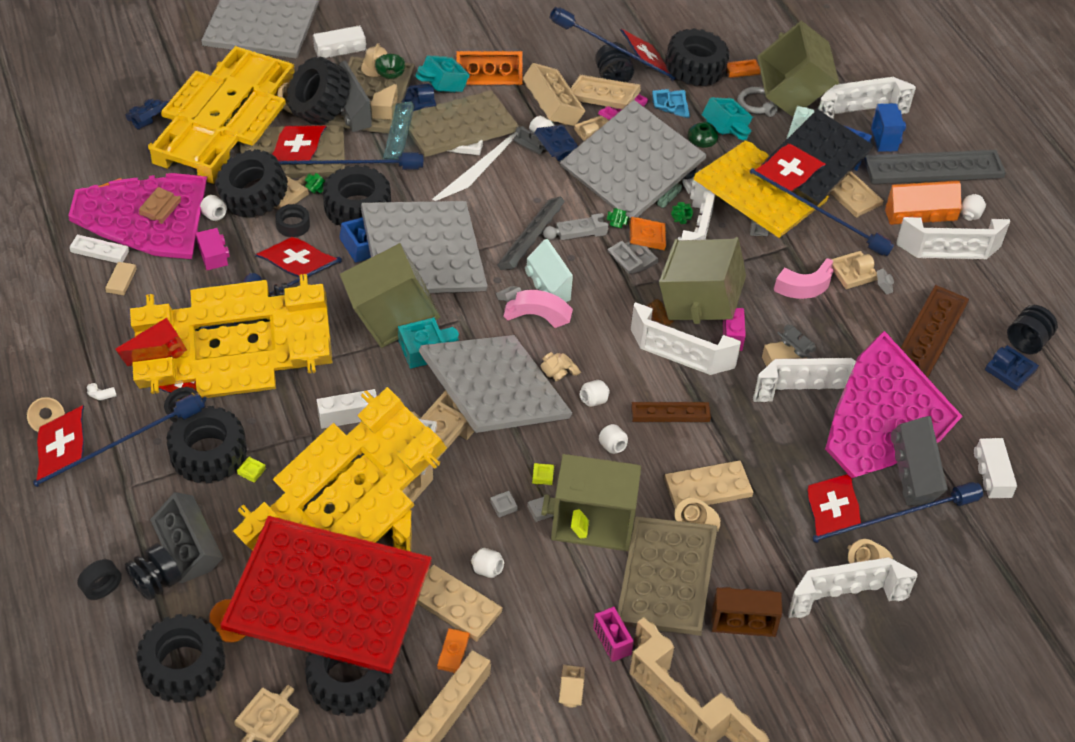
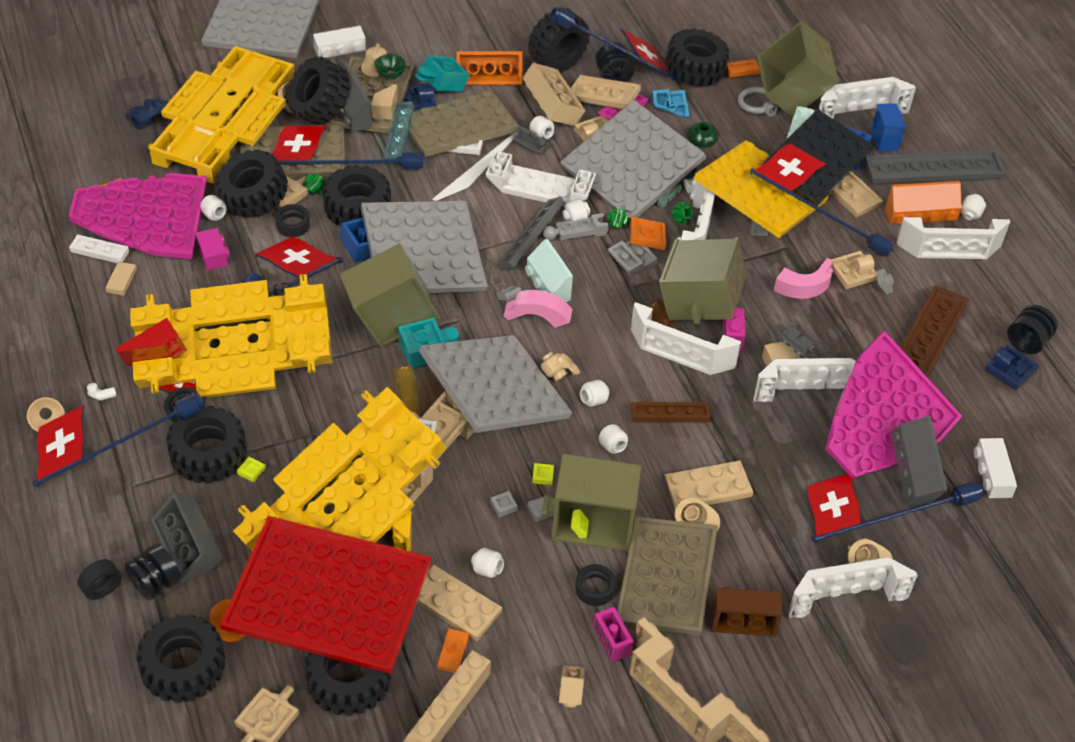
medium nougat plate [139,187,181,224] -> none
white brick [317,389,377,429] -> none
dark blue plate [534,125,578,162] -> none
teal brick [701,98,753,140] -> none
none -> clear yellow slope [392,365,421,417]
none -> white slope [486,151,596,207]
none -> black tyre [528,8,590,73]
none -> white head [563,199,590,221]
none -> black tyre [575,564,616,606]

